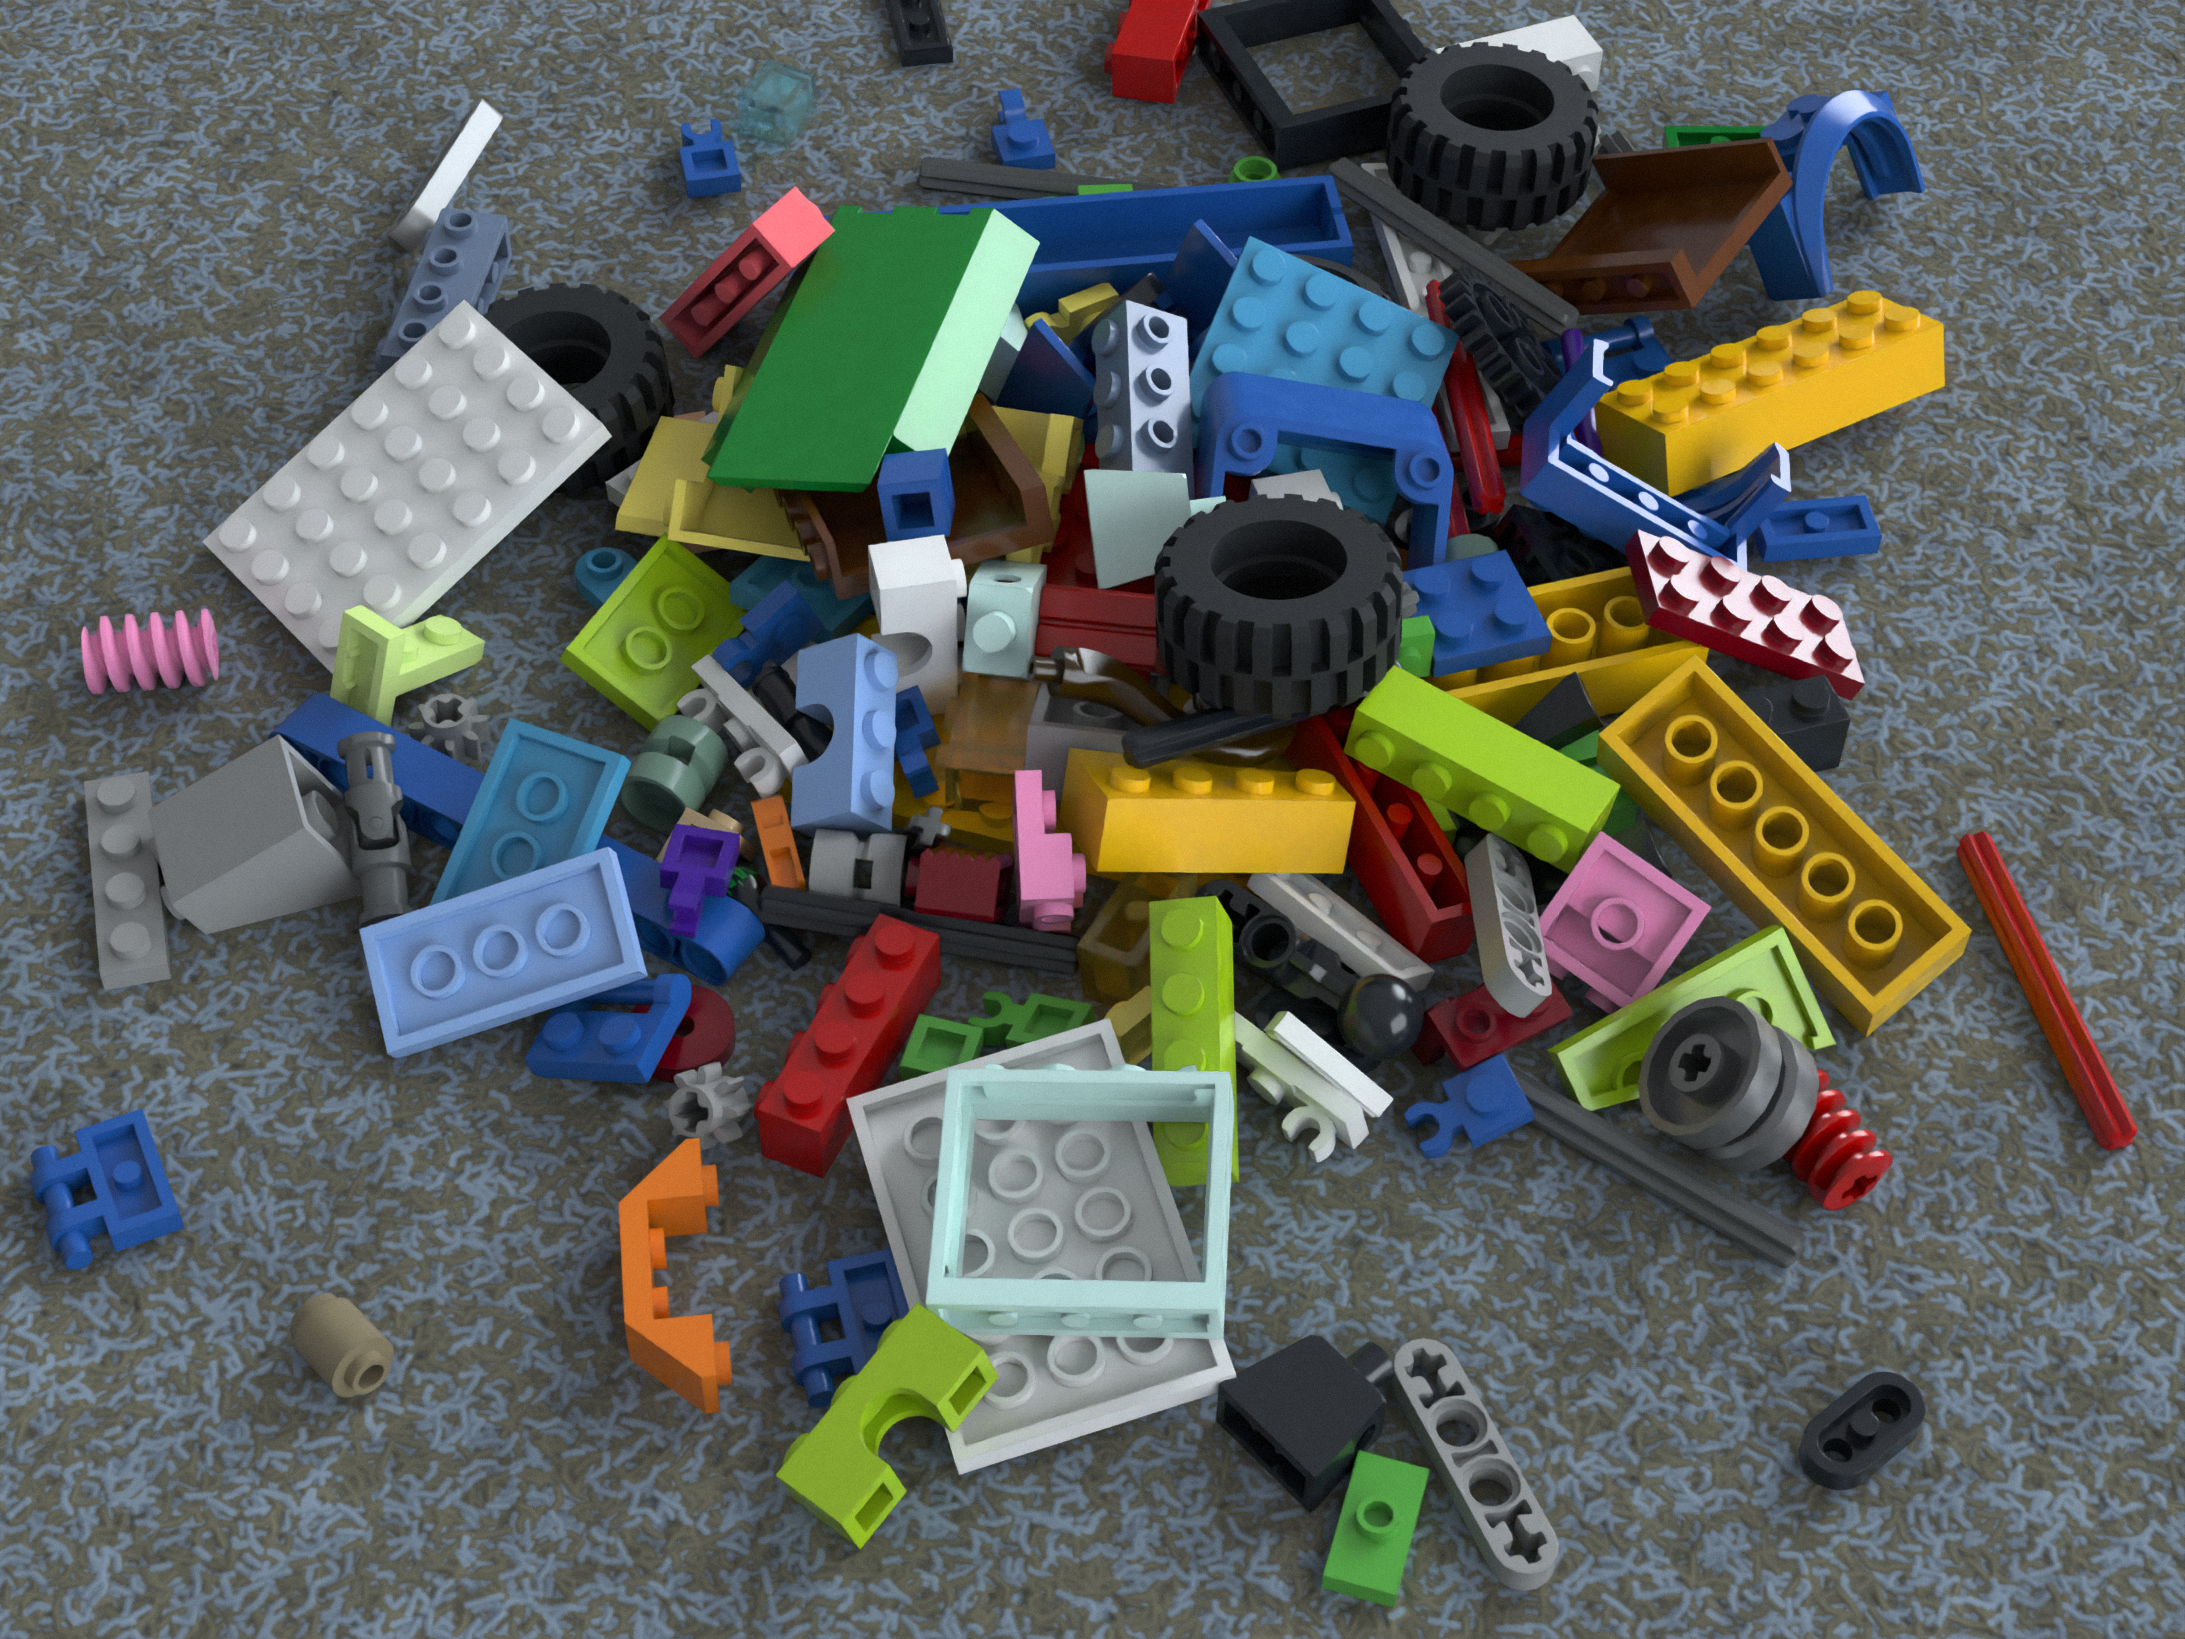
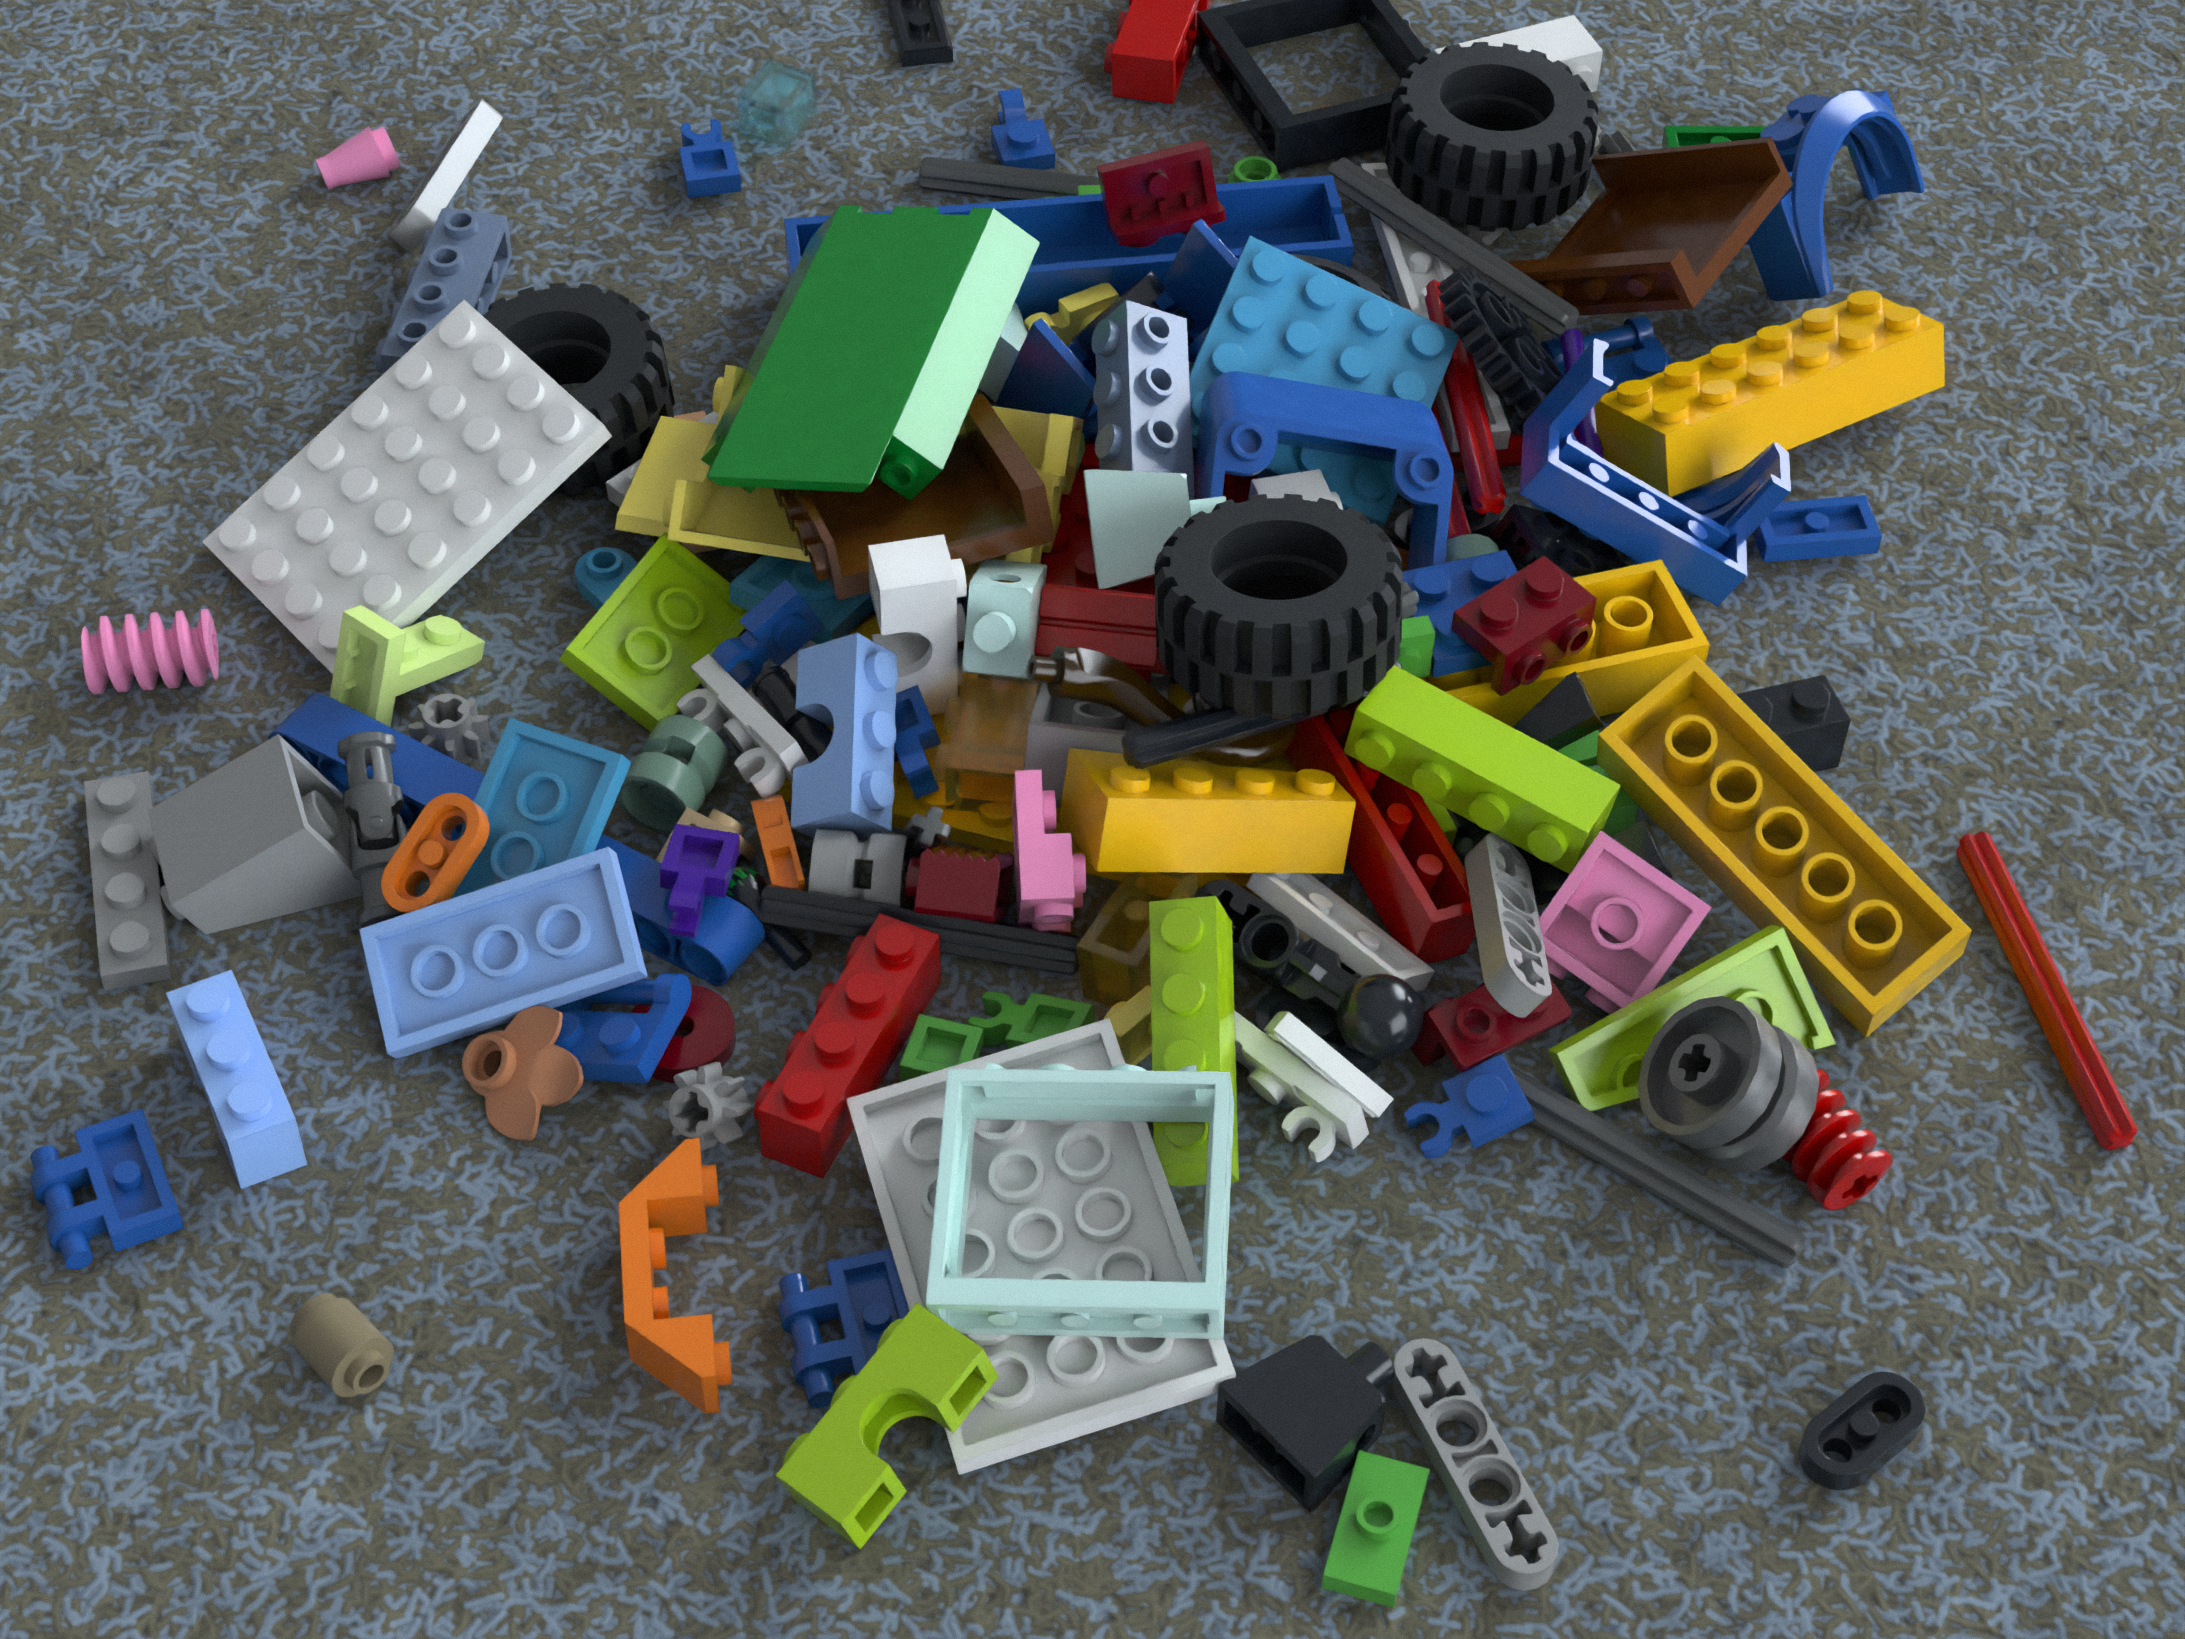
coral brick [659,186,835,358] -> none
blue brick [877,448,956,543] -> none
dark red plate [1624,529,1865,701] -> none
none -> light blue arch [166,970,307,1189]
none -> bright pink cone [315,126,401,190]
none -> orange plate [381,793,490,914]
none -> nougat plate [462,1006,584,1142]
none -> dark red bracket [1097,140,1226,248]
none -> dark red bracket [1451,556,1597,696]

